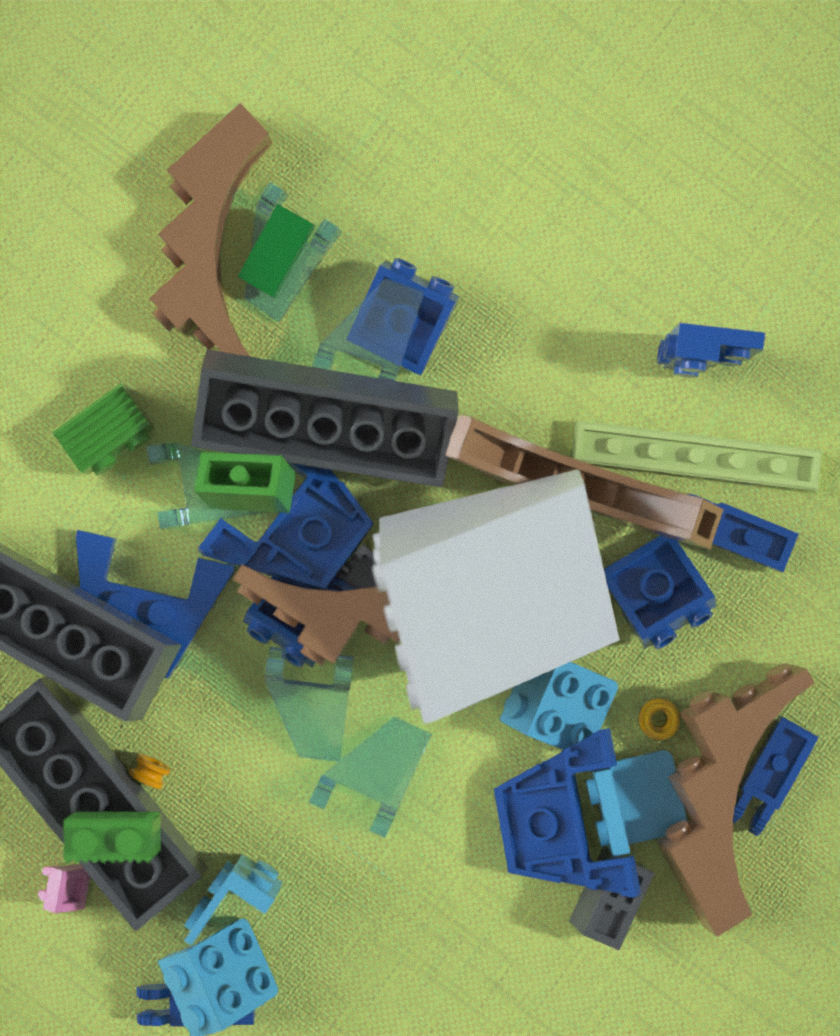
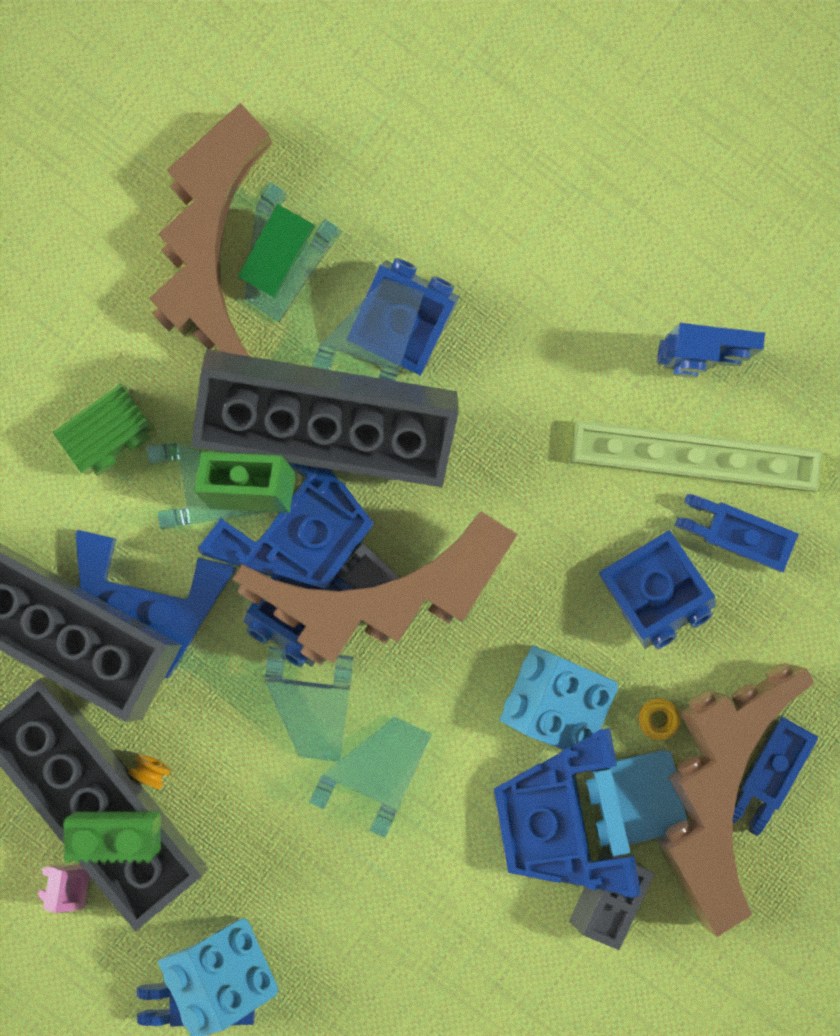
medium azure bracket [184,854,283,945] -> none
white windscreen [373,469,619,724] -> none
medium nougat arch [445,414,724,549] -> none

